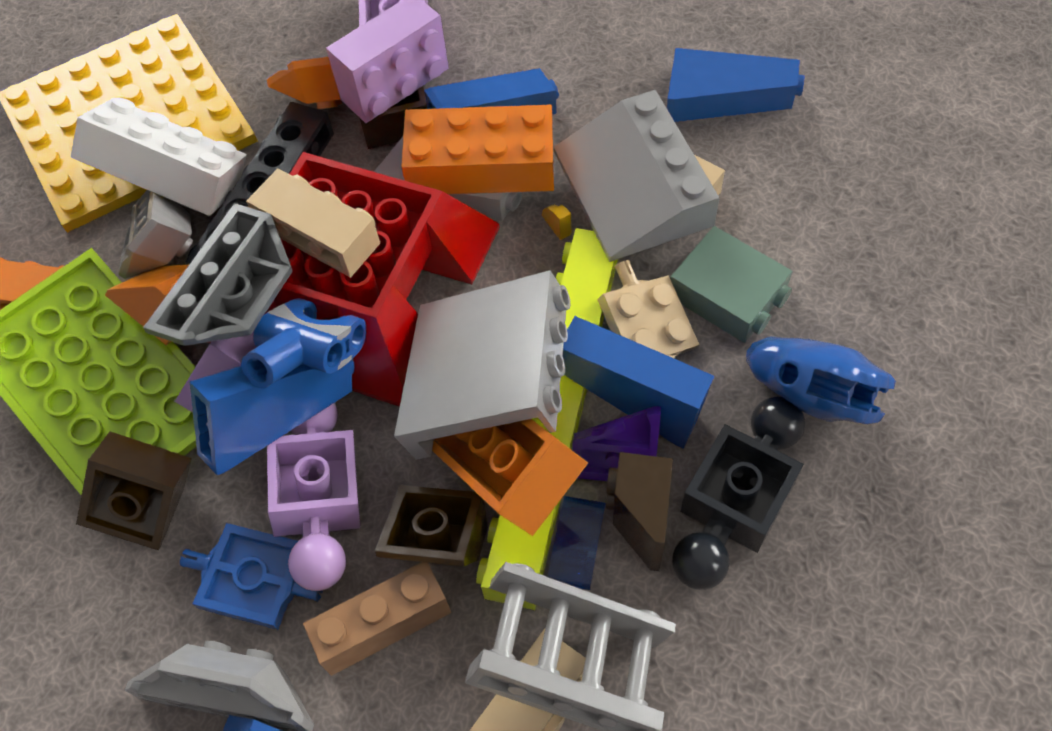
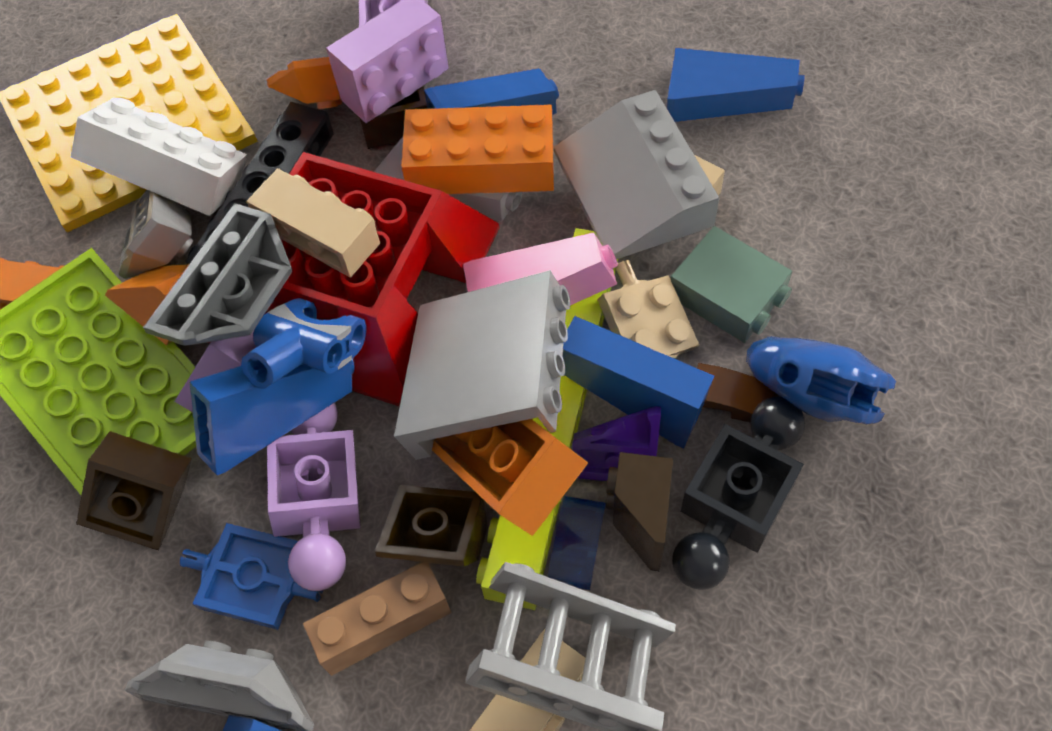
yellow tile [542,204,572,240] -> none
none -> bright pink slope [463,233,618,305]
none -> reddish brown slope [697,363,778,423]

